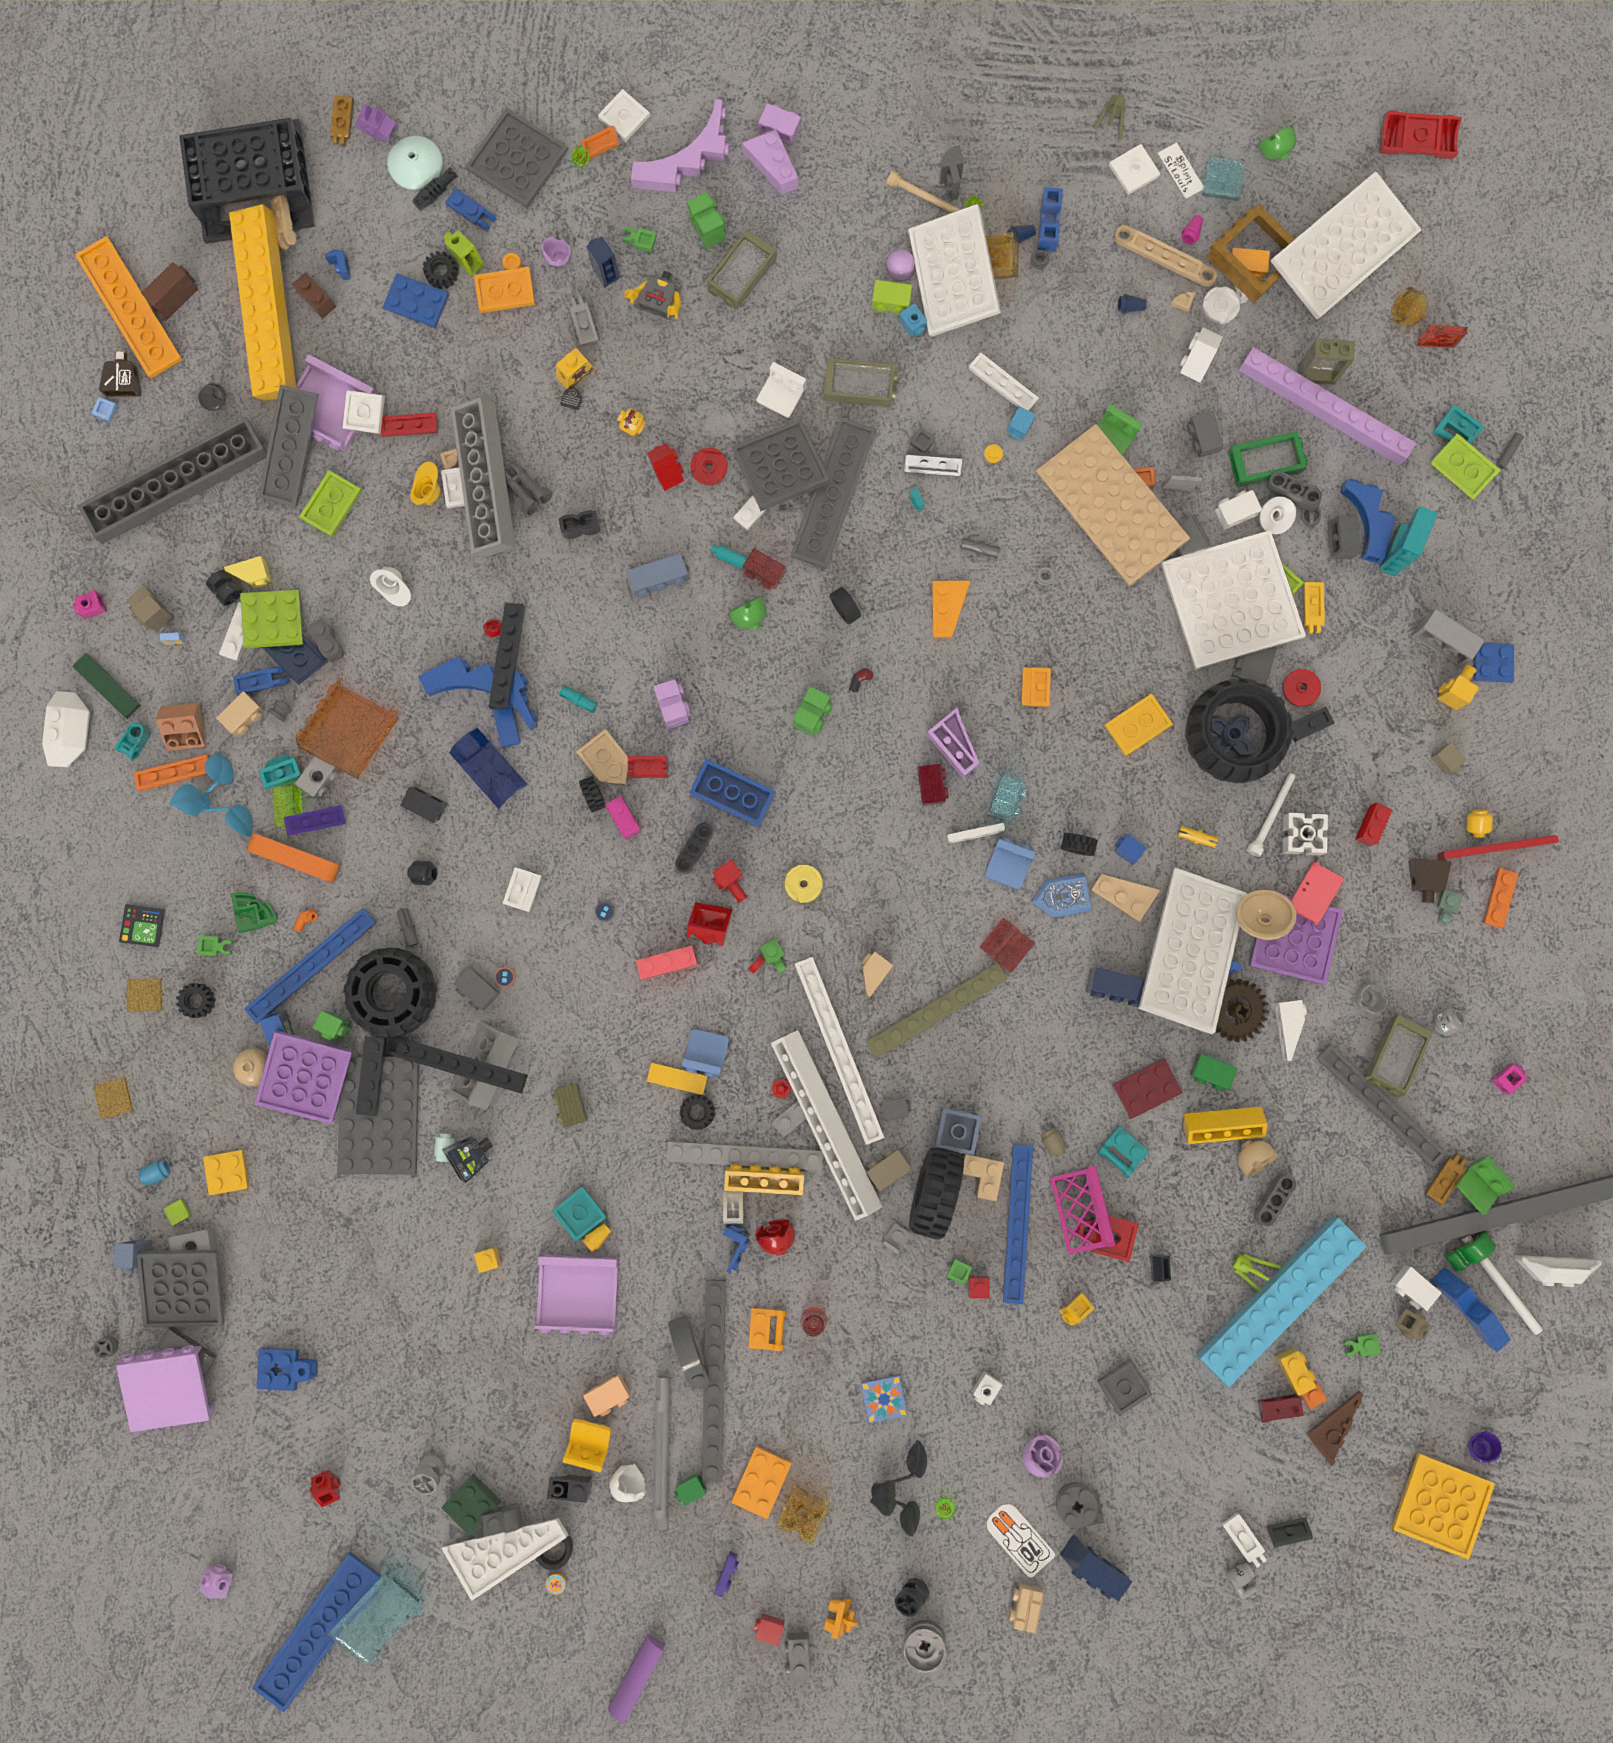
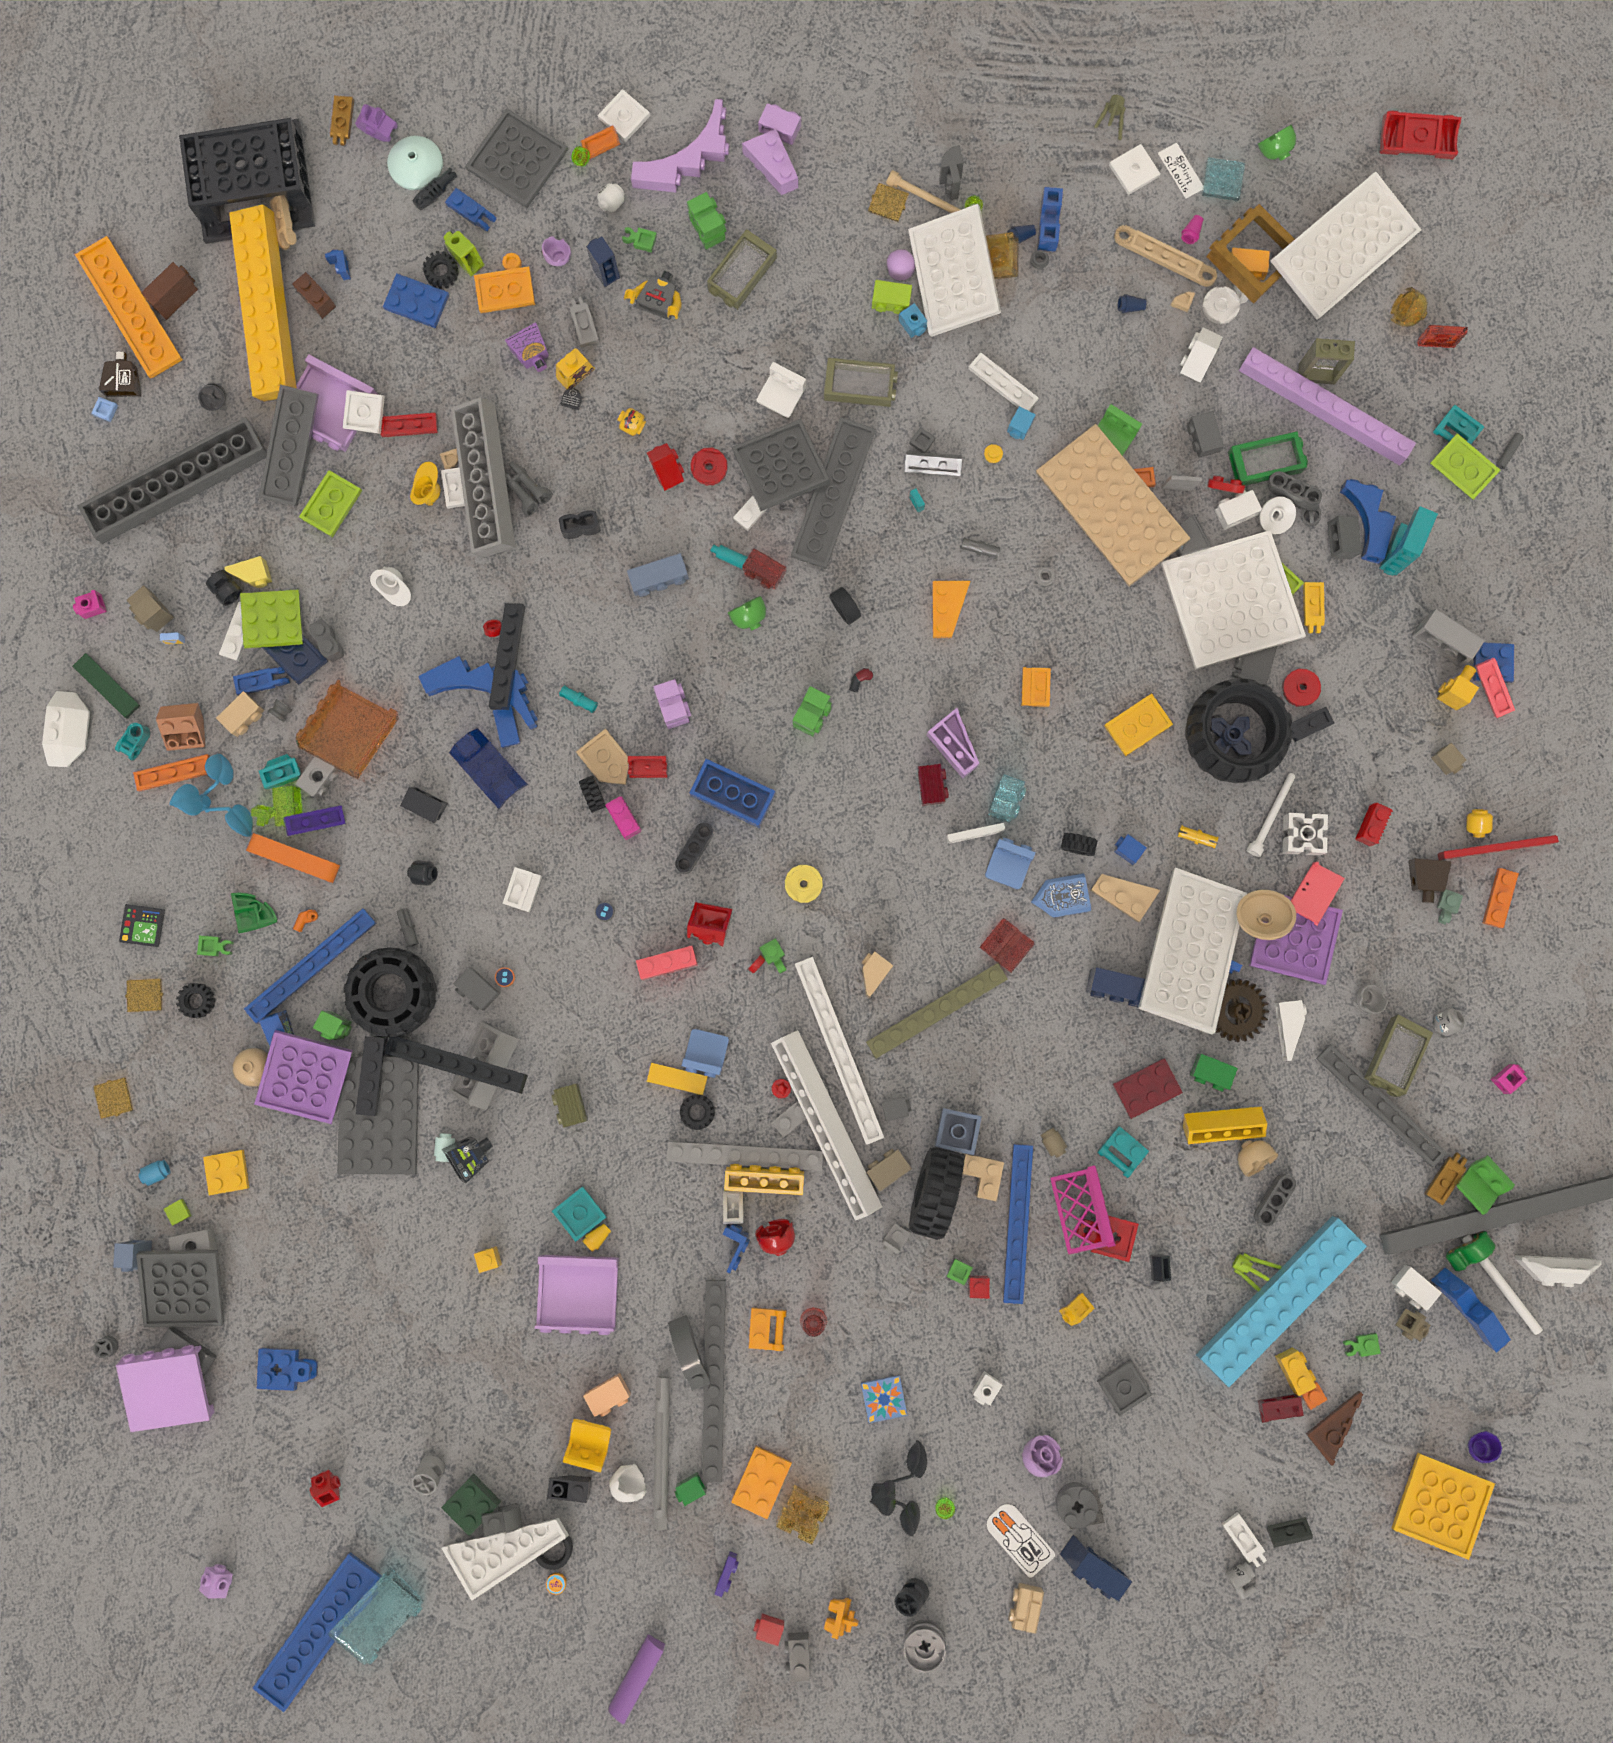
red brick [712,859,748,903] -> none
none -> clear neon green tile [251,805,277,827]
none -> medium lavender torso [505,322,549,372]
none -> white head [597,183,625,212]
none -> clear yellow piece [868,183,909,222]
none -> red plate [1207,476,1245,493]
none -> coral plate [1475,658,1515,718]

